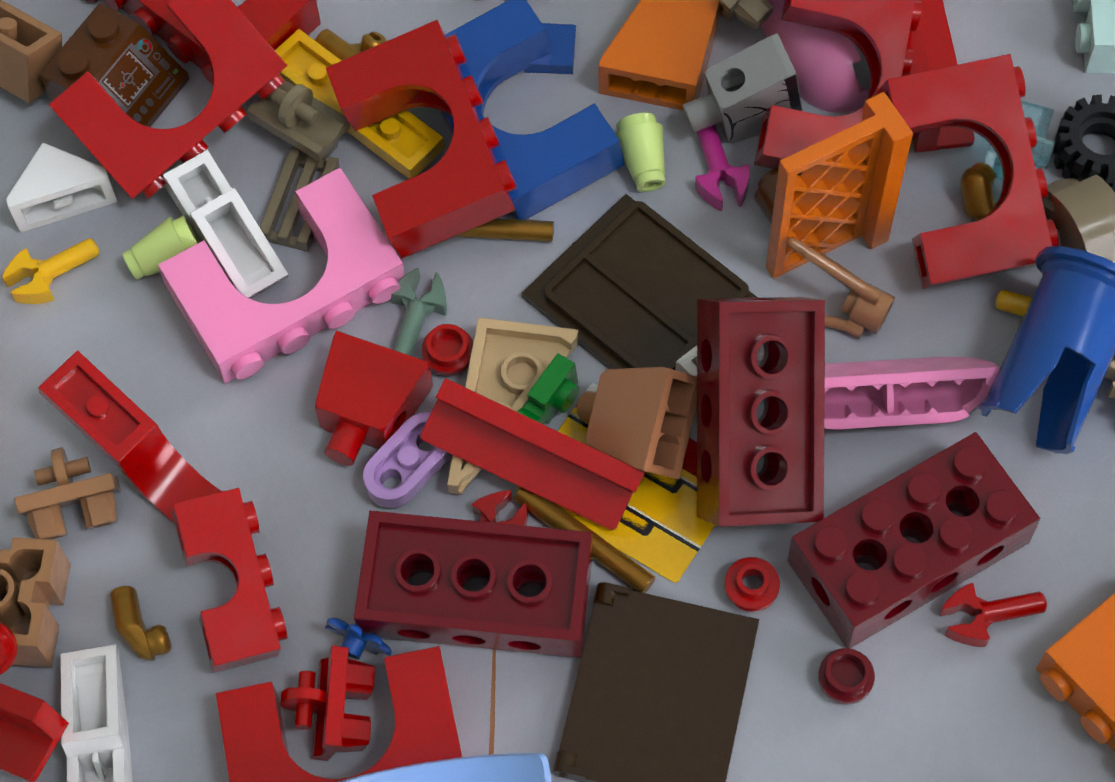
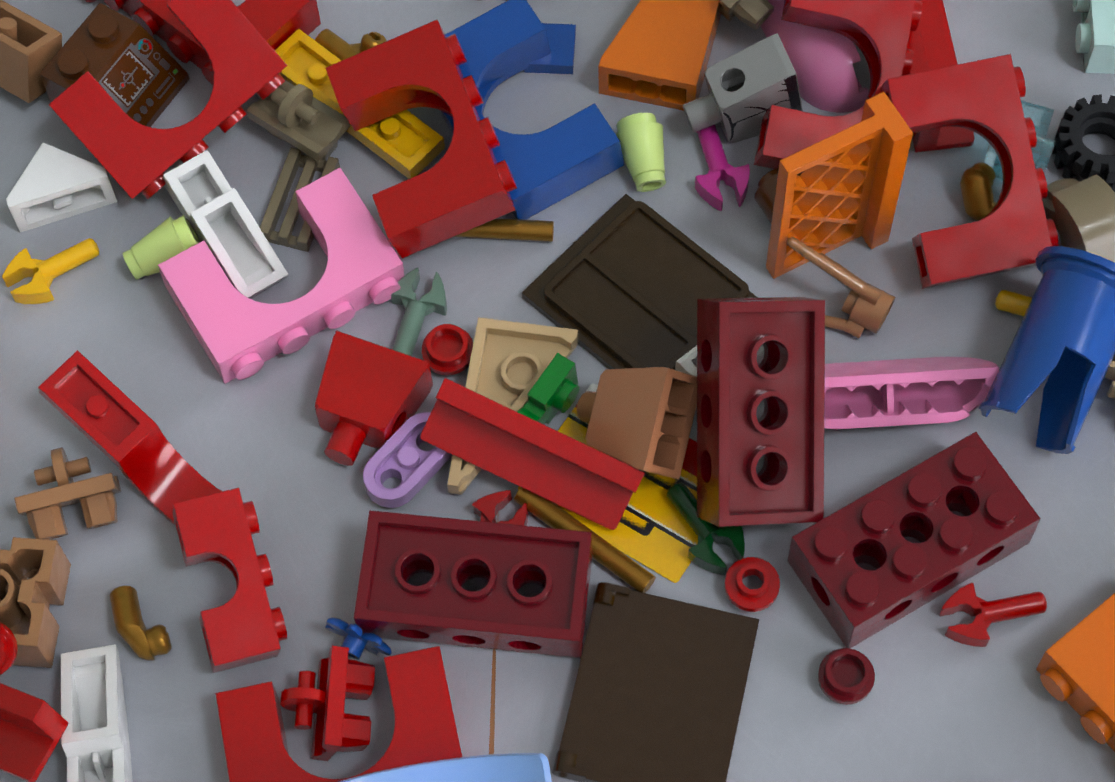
none -> dark green bar [667,482,745,575]

